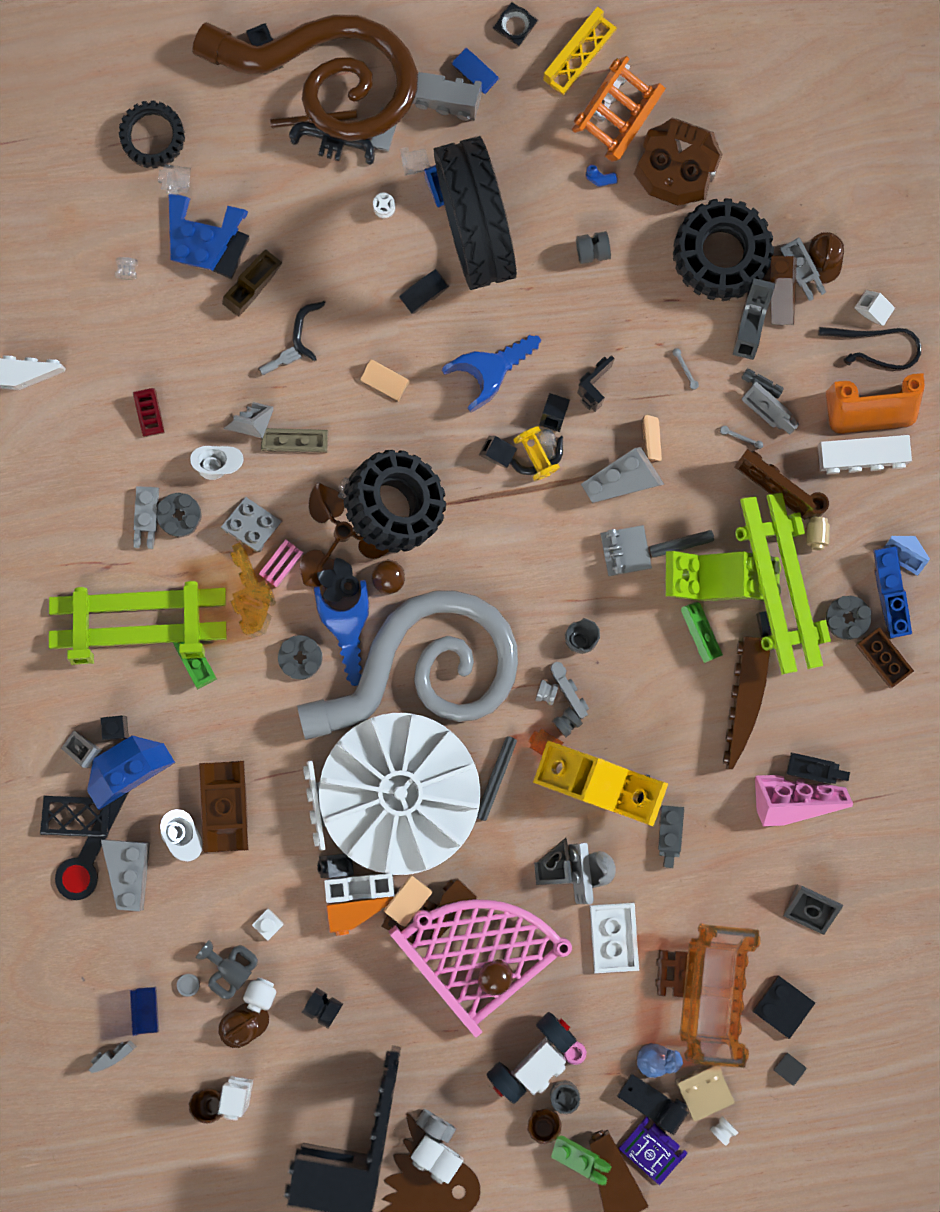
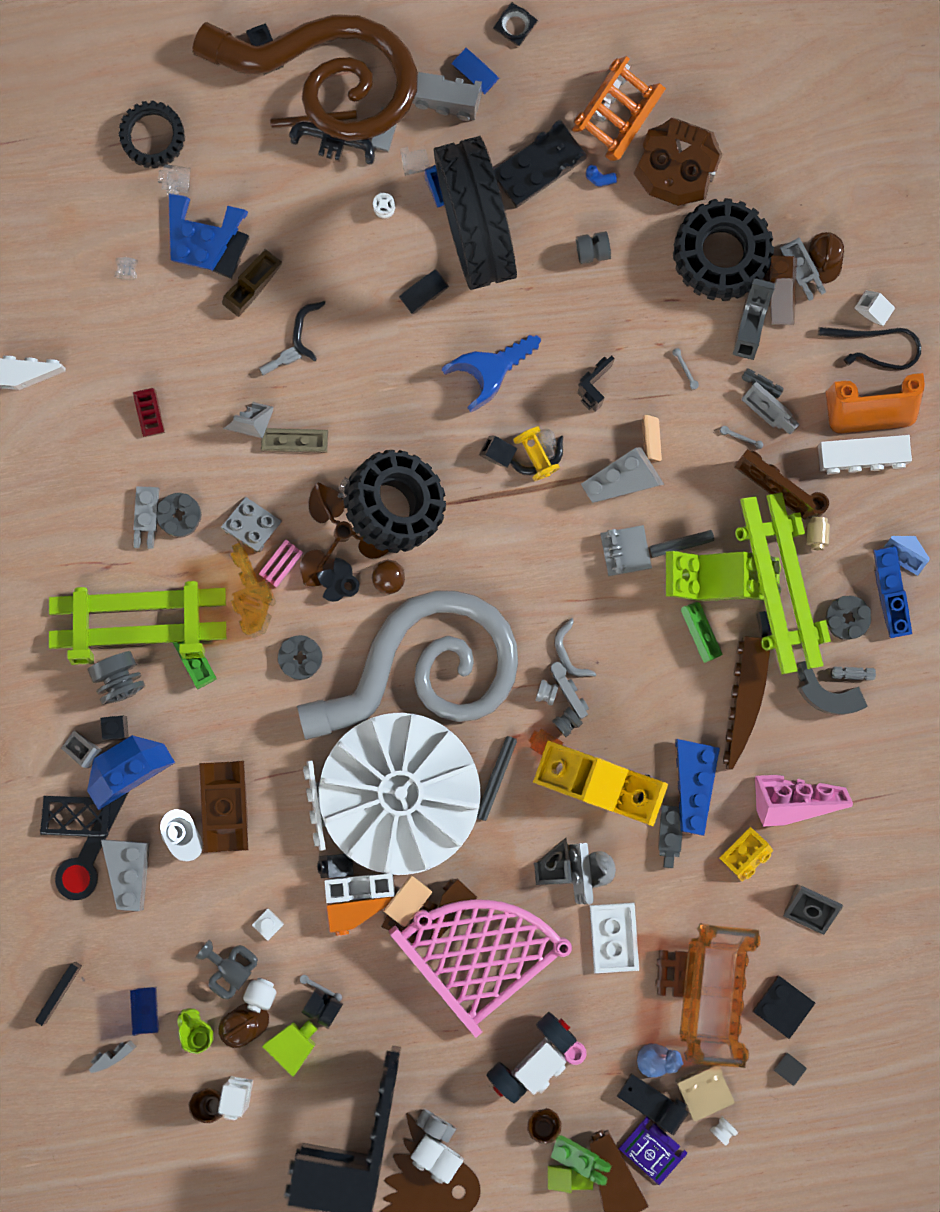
light grey piece [177,974,200,997] -> none
white piece [190,446,244,480] -> none
blue animal [314,579,370,686] -> none
light nougat slope [360,359,409,402] -> none
reddish brown hair [478,959,513,996] -> none
black brick [539,393,570,432] -> none
yellow fence [543,7,617,96] -> none
dark grey wheel [550,1080,581,1114] -> none
dark grey hair [565,618,600,654] -> none
black hinge [786,753,850,784] -> none
reddish brown piece [856,627,914,689] -> none
none -> black tile [36,962,82,1026]
none -> dark grey wheel [87,651,146,705]
none -> lime hair [177,1008,213,1054]
none -> lime torso [262,1020,318,1077]
none -> light grey hinge [300,975,342,1001]
none -> black hinge [494,120,587,208]
none -> lime slope [548,1165,593,1193]
none -> light grey animal [555,618,596,677]
none -> blue wing [675,739,720,836]
none -> yellow bracket [719,827,773,882]
none -> dark grey arch [796,661,868,715]
none -> light grey axle [831,667,876,680]

